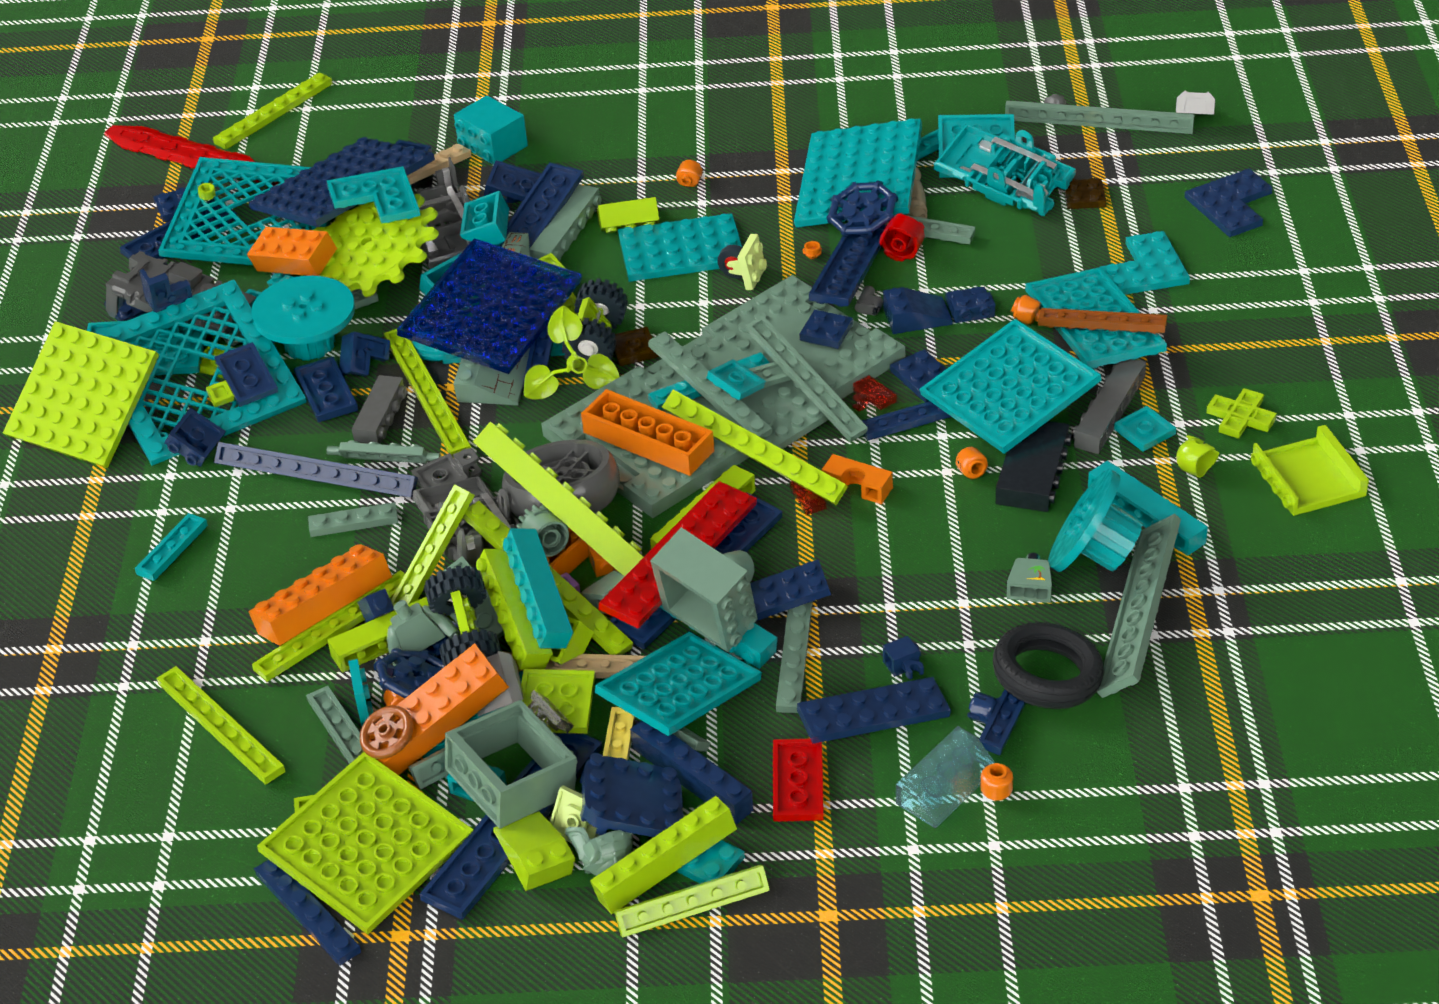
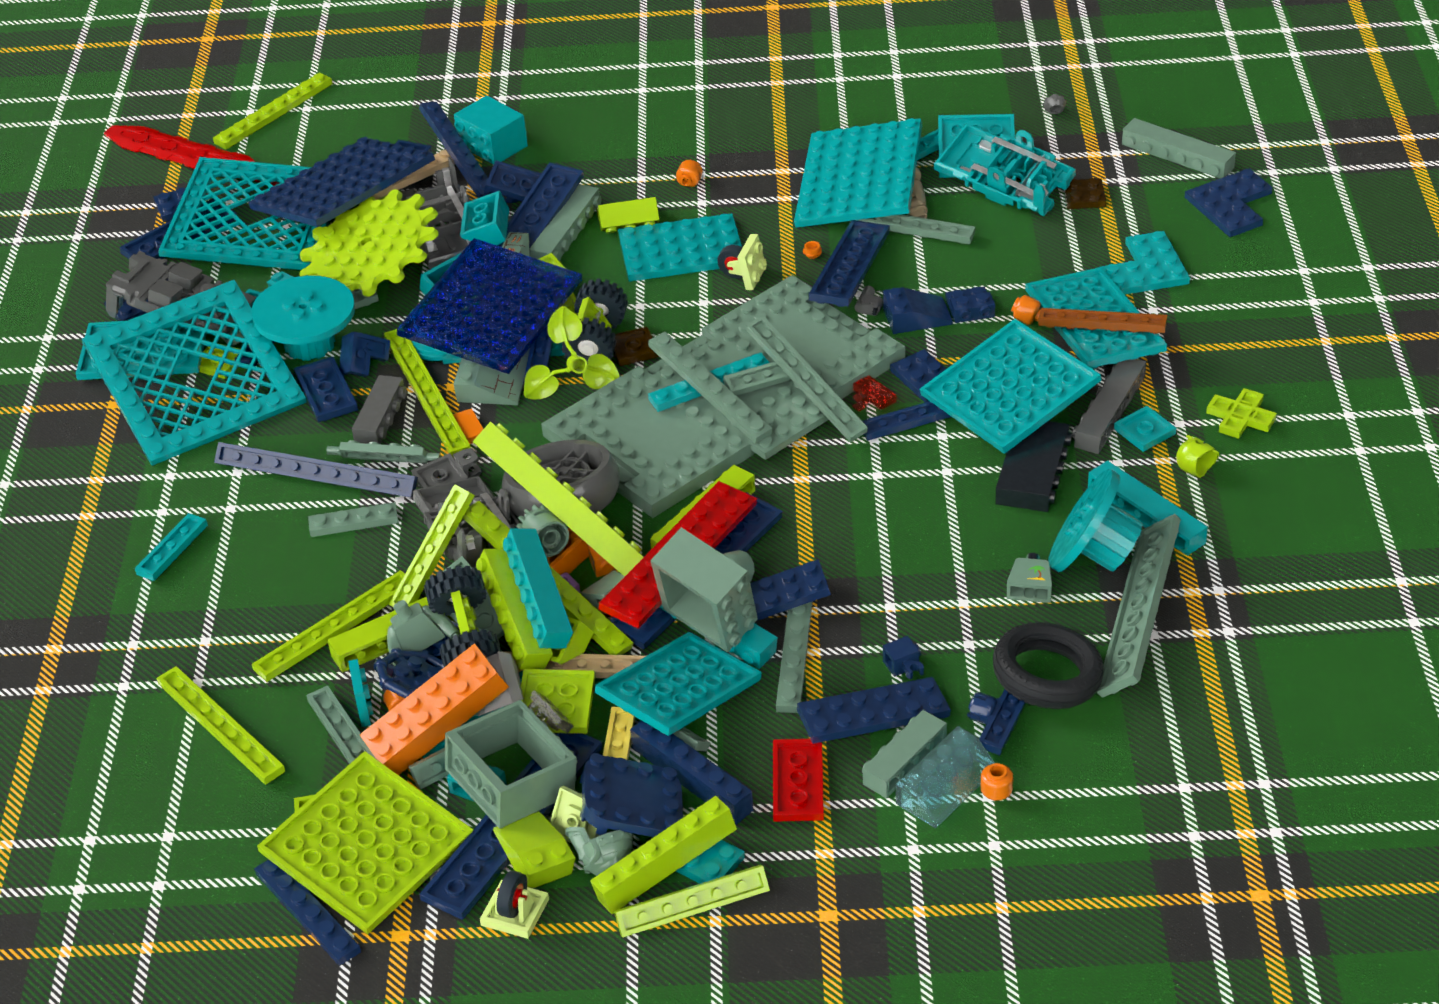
lime plate [3,321,160,468] -> none
dark blue panel [139,269,192,313] -> none
dark blue plate [164,408,226,467] -> none
lime axle [198,183,216,200] -> none
lime plate [206,380,234,407] -> none
dark blue plate [214,342,278,407] -> none
orange brick [247,227,337,276] -> none
orange brick [248,544,392,646] -> none
teal plate [327,166,420,223] -> none
dark blue brick [357,589,394,623] -> none
plate [360,705,414,759] -> none
orange brick [581,389,715,476] -> none
lime plate [662,389,848,505] -> none
teal plate [706,359,766,400] -> none
clear red plate [790,481,826,515] -> none
dark blue plate [799,309,853,349] -> none
orange arch [821,454,893,505] -> none
dark blue plate [826,180,898,237] -> none
red brick [880,213,925,261] -> none
orange head [956,447,988,479] -> none
sand green plate [1005,101,1194,134] -> none
slope [1176,90,1215,114] -> none
lime panel [1251,425,1369,516] -> none
none -> dark blue plate [419,102,488,198]
none -> orange tile [453,408,483,444]
none -> yellowish green plate [480,871,549,939]
none -> sand green brick [862,710,947,799]
none -> sand green brick [1122,118,1236,179]

